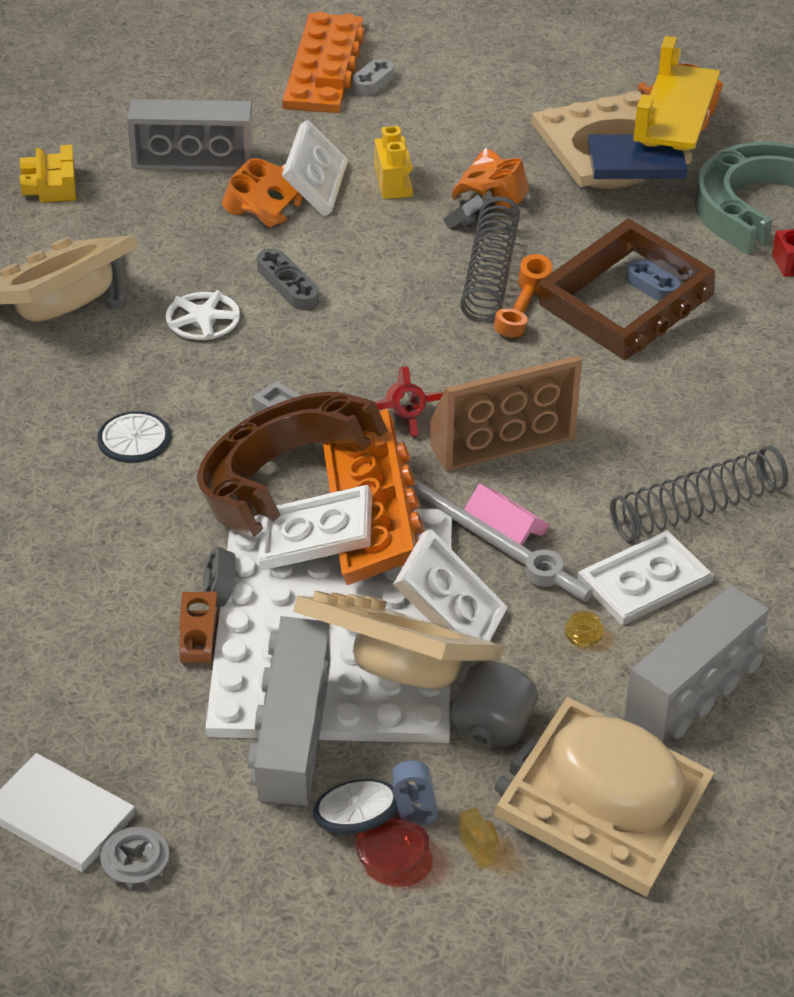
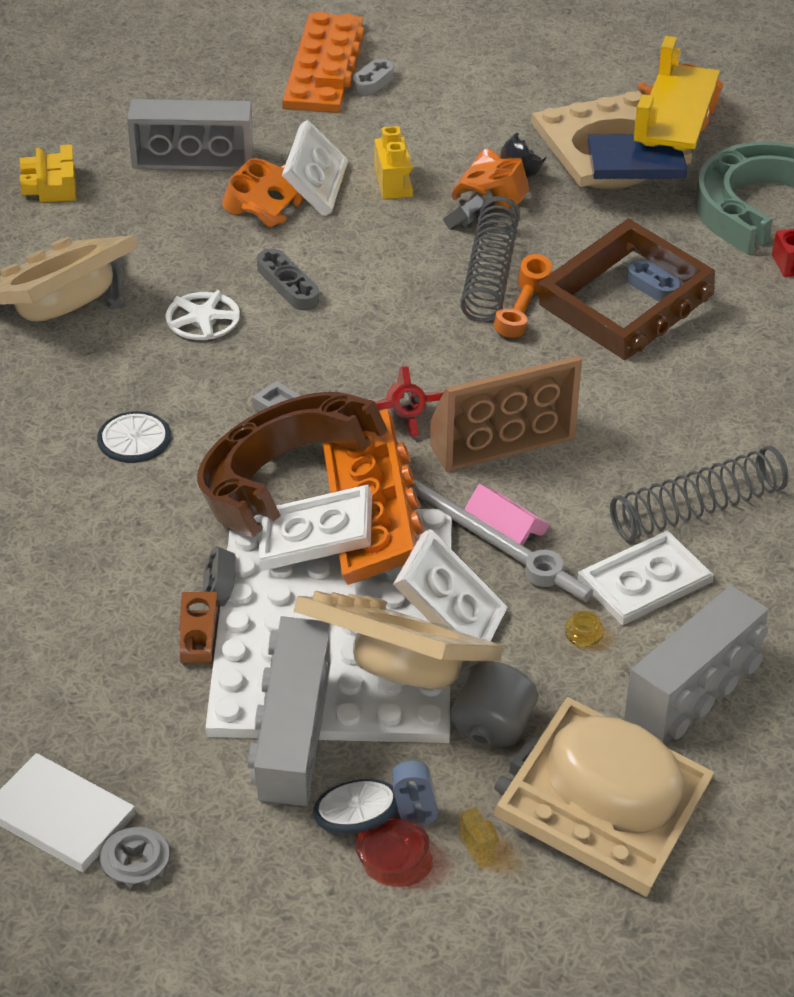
none -> black hair [501,133,546,178]

